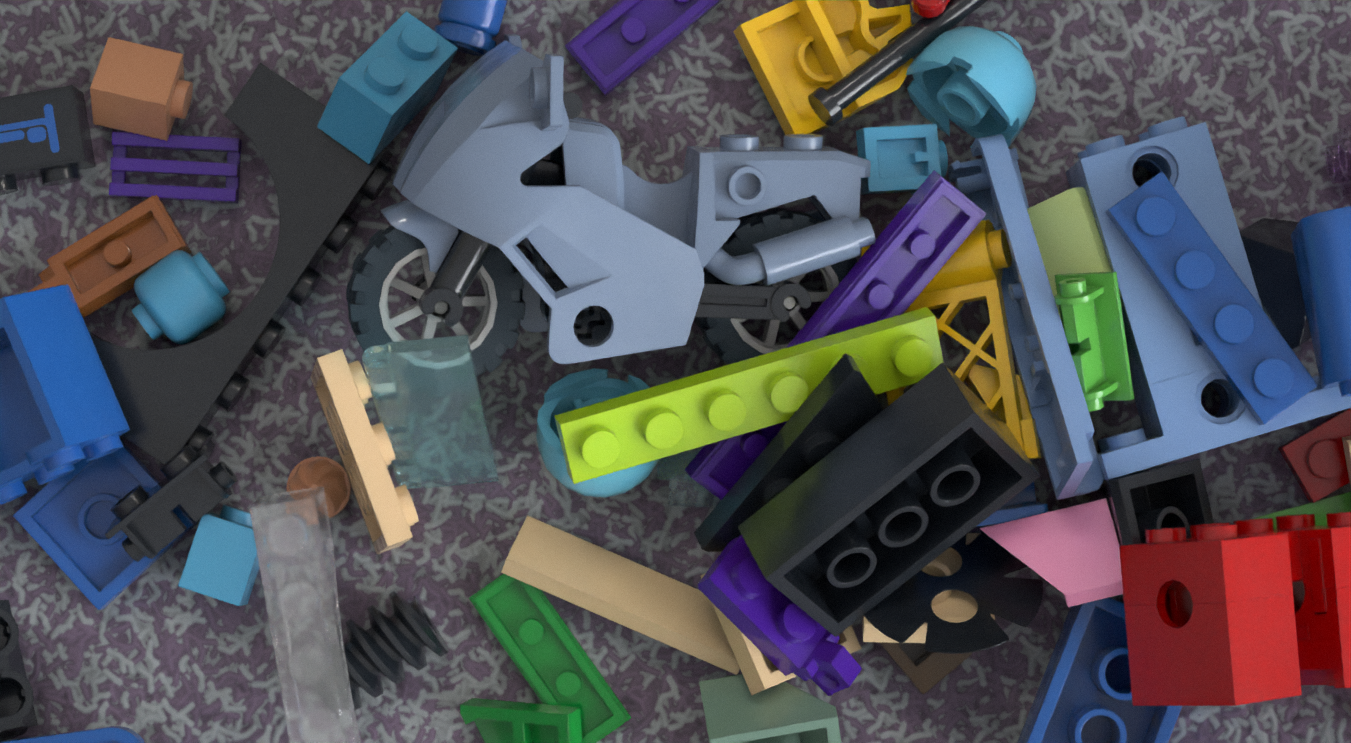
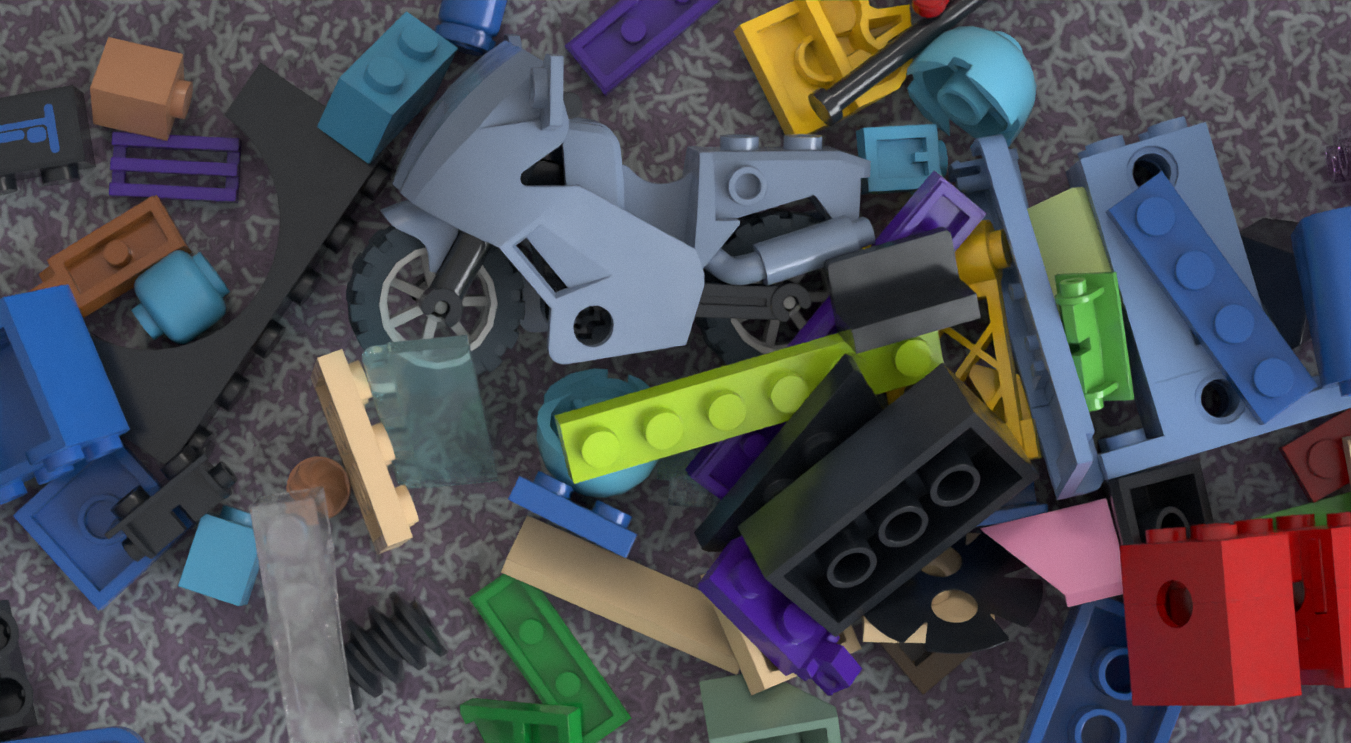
none -> blue plate [508,470,639,558]
none -> black panel [824,227,981,354]

